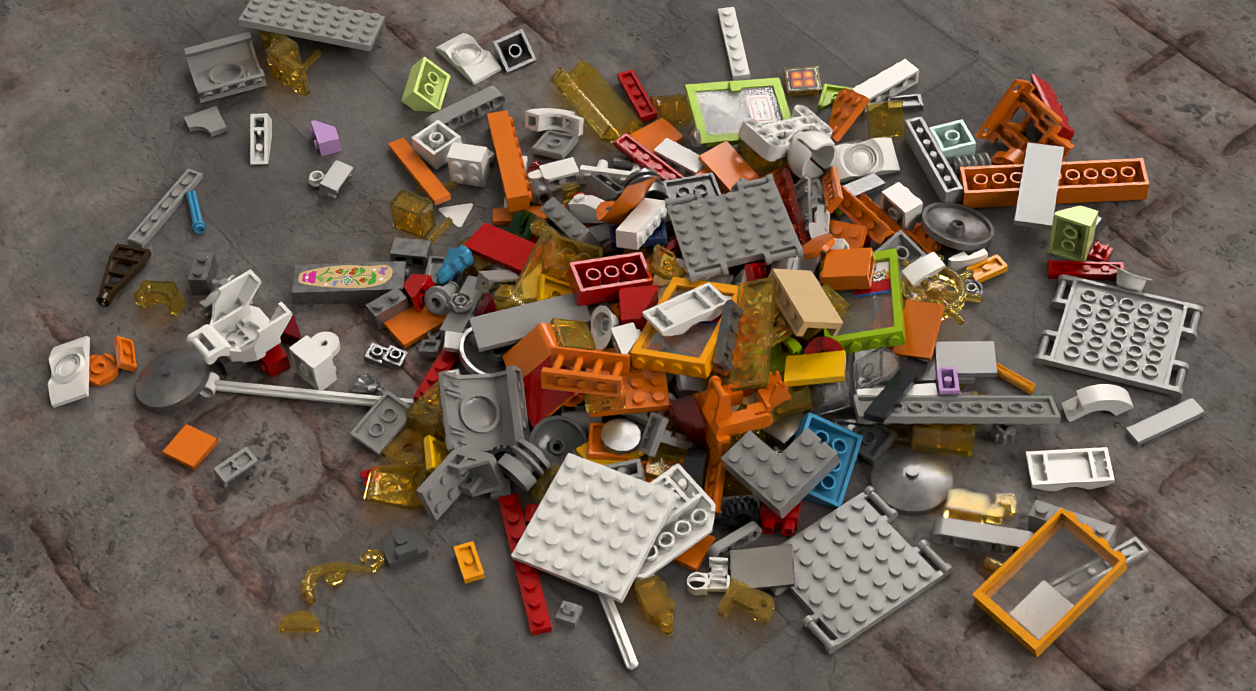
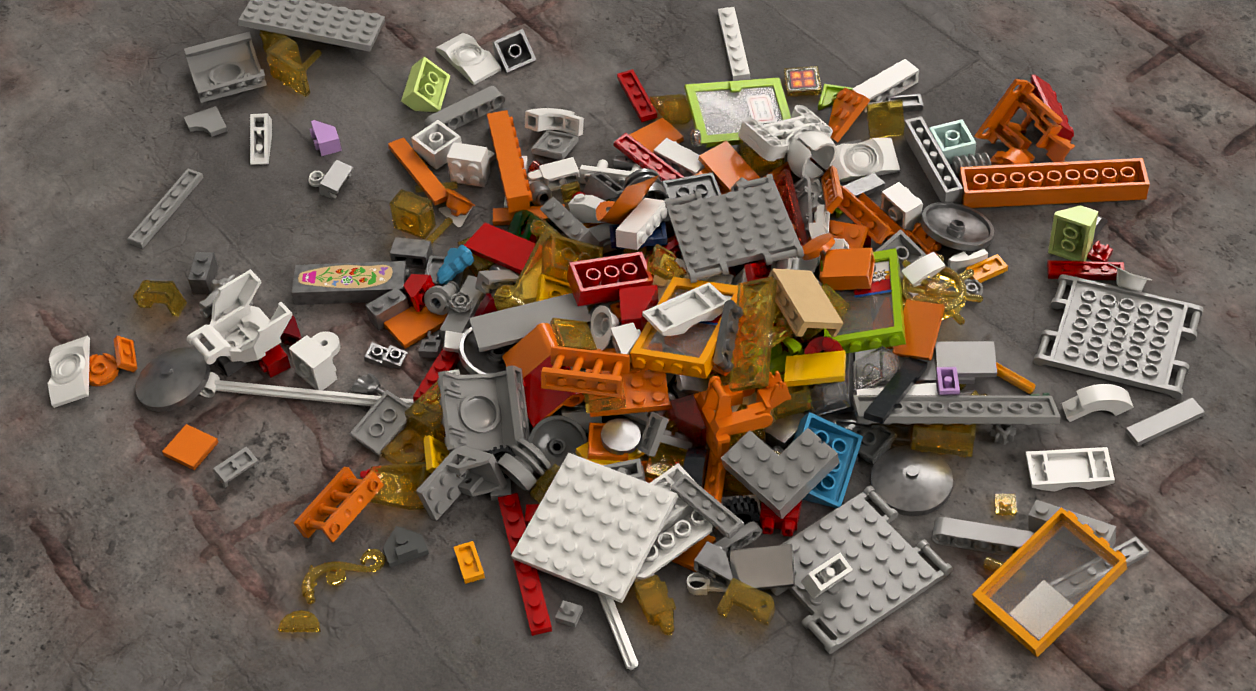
dark brown plate [96,243,152,307] -> none
dark azure axle [186,190,206,234] -> none
clear yellow cylinder [550,59,644,142] -> none
clear yellow hinge [944,487,1005,525] -> none
tile [1014,142,1064,230] -> none
none -> orange fence [294,467,384,543]
none -> orange piece [446,188,475,216]
none -> light grey tile [670,474,744,539]
none -> flat silver slope [694,541,733,590]
none -> white brick [801,553,853,599]

